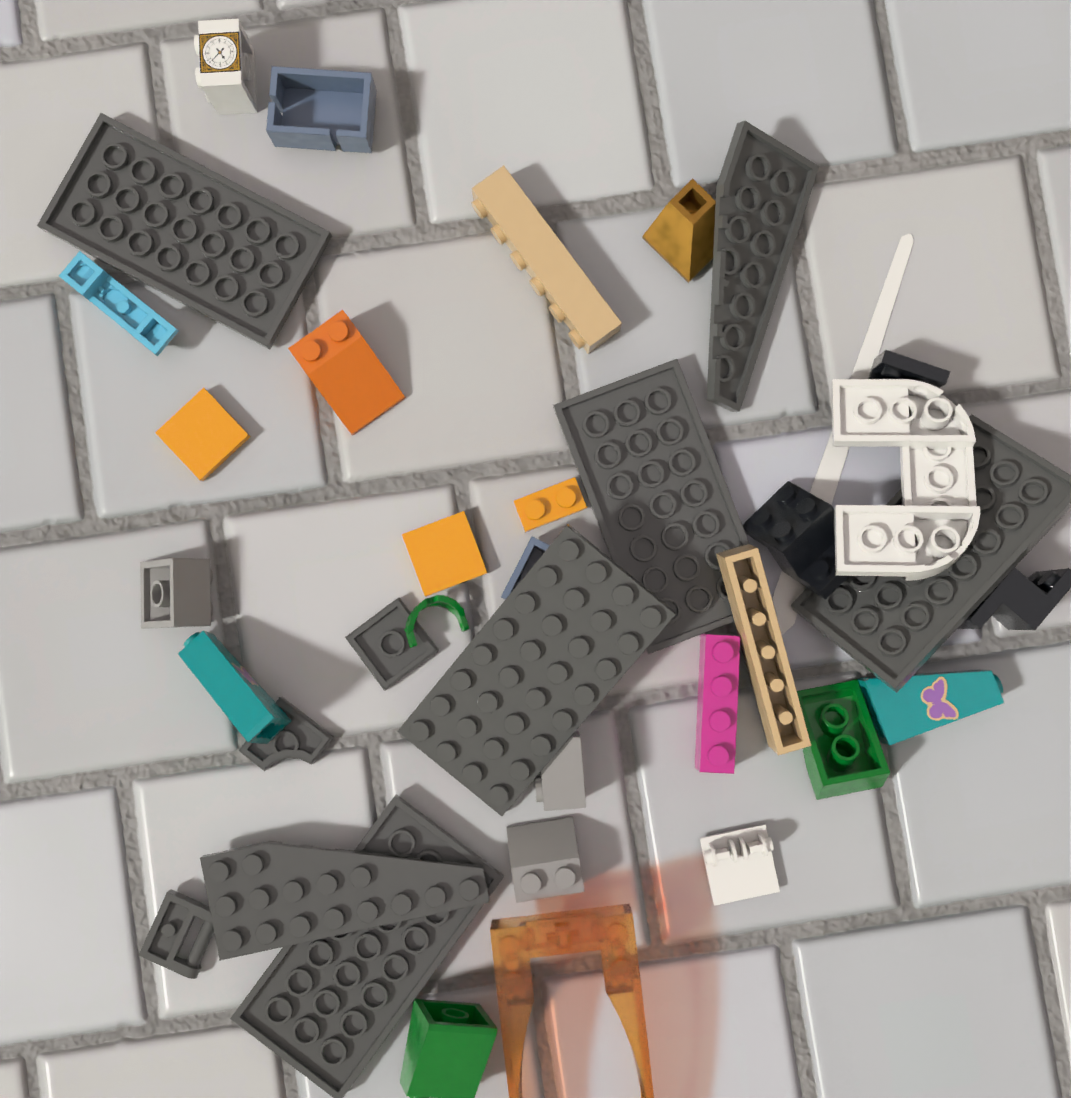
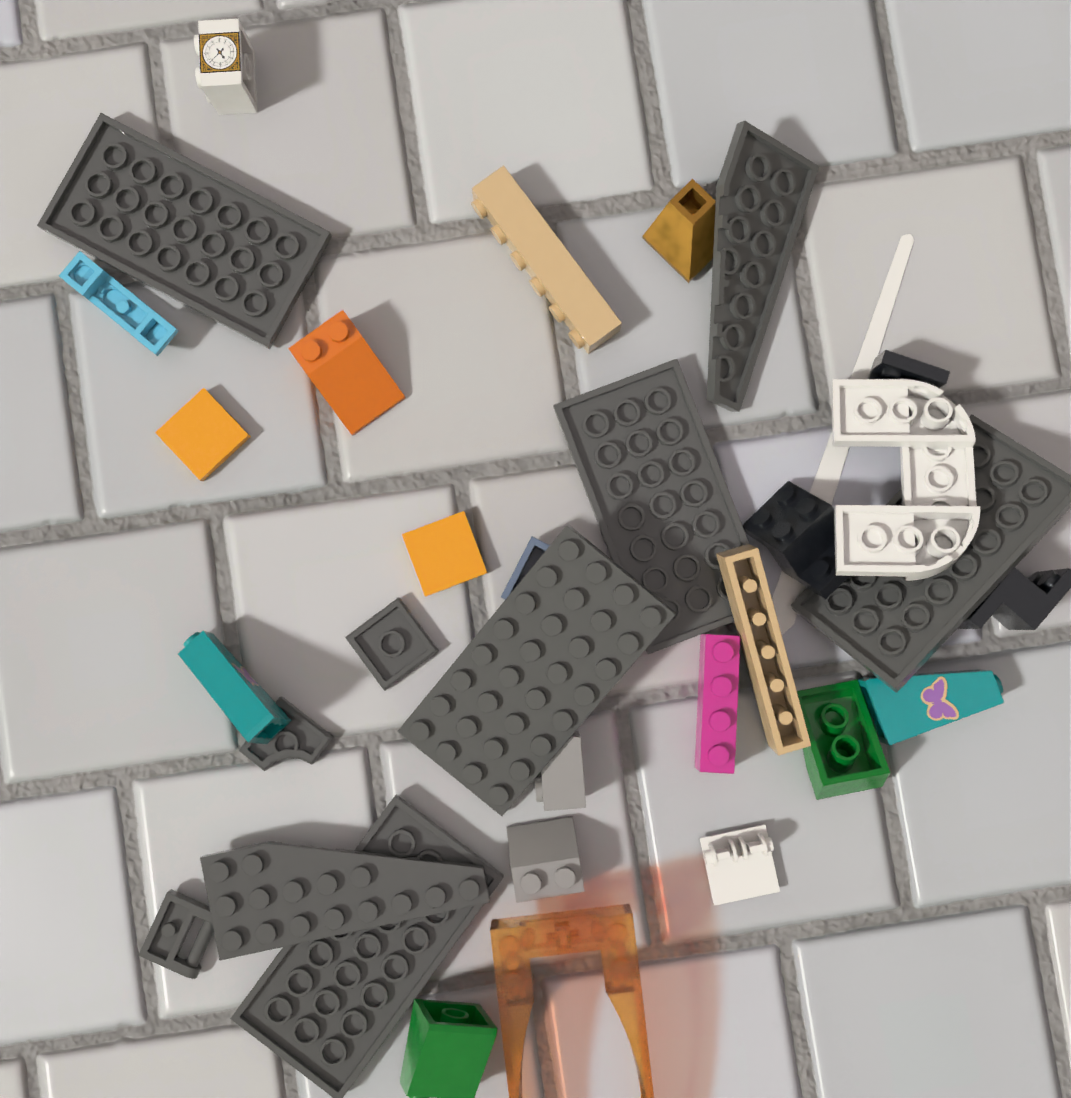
light grey slope [140,558,213,628] -> none
sand blue piece [266,66,377,153] -> none
green helmet [404,595,469,648] -> none
light orange plate [513,477,587,533] -> none

